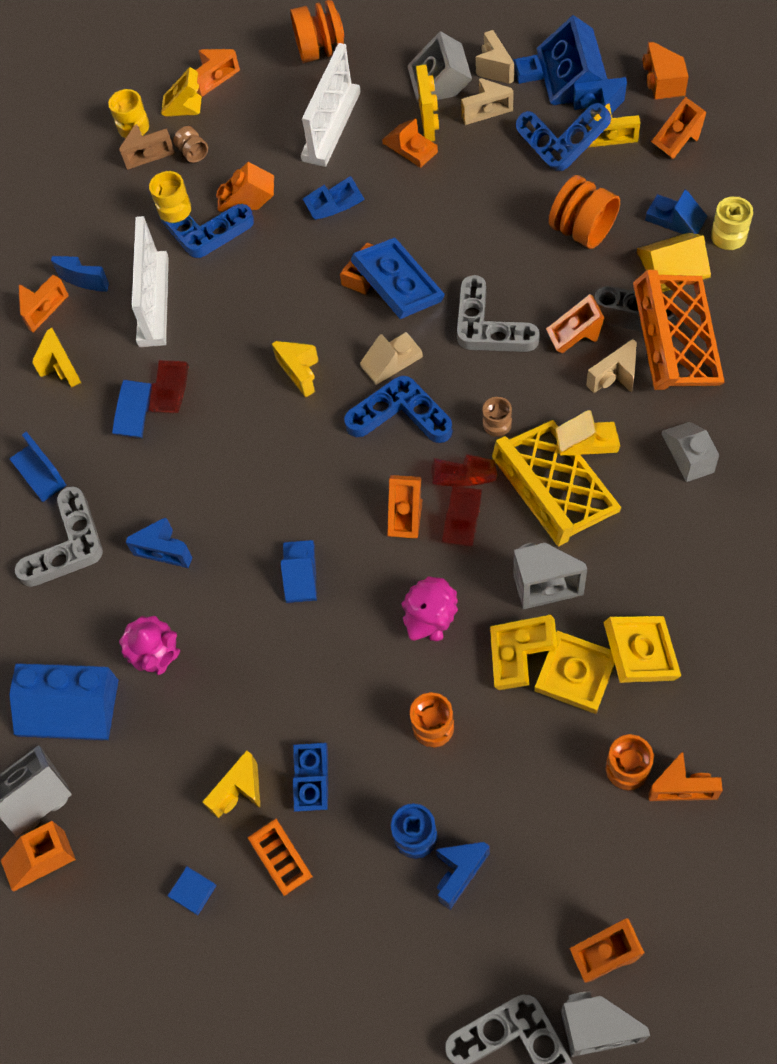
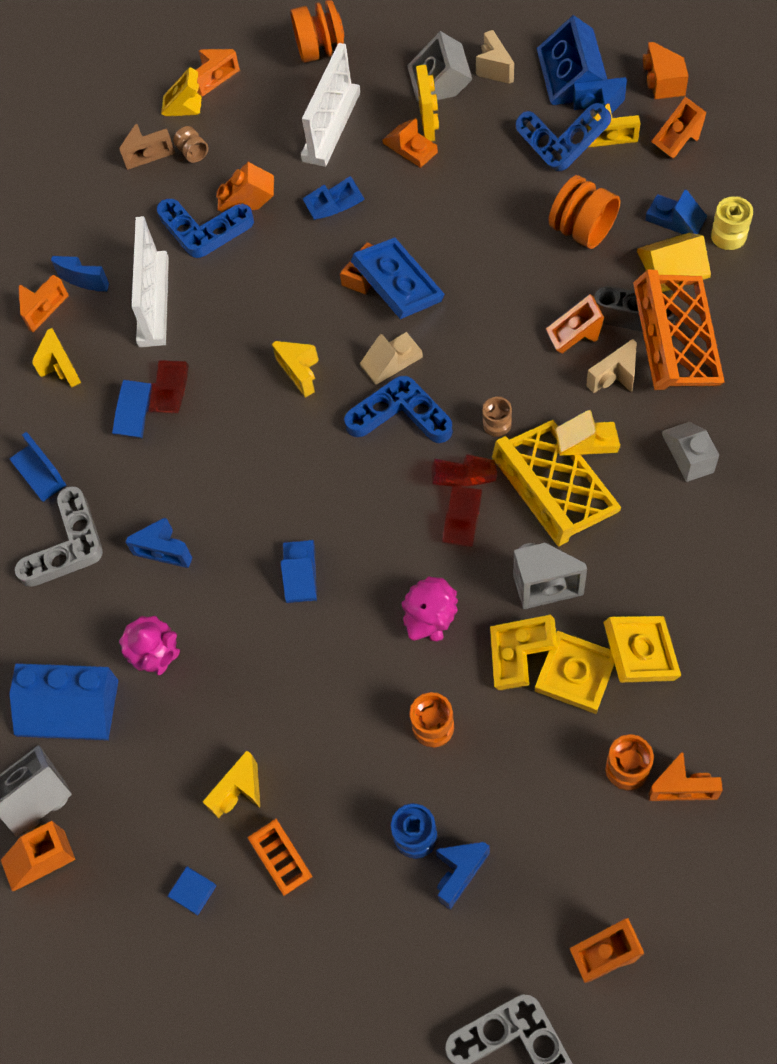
yellow wheel [108,89,150,138] -> none
yellow wheel [149,171,191,223] -> none
blue slope [293,743,328,812] -> none
orange slope [387,475,423,538] -> none
light grey beam [457,275,539,352] -> none
tan slope [461,78,513,125] -> none
blue tile [513,54,543,84] -> none
light grey slope [561,991,650,1057] -> none

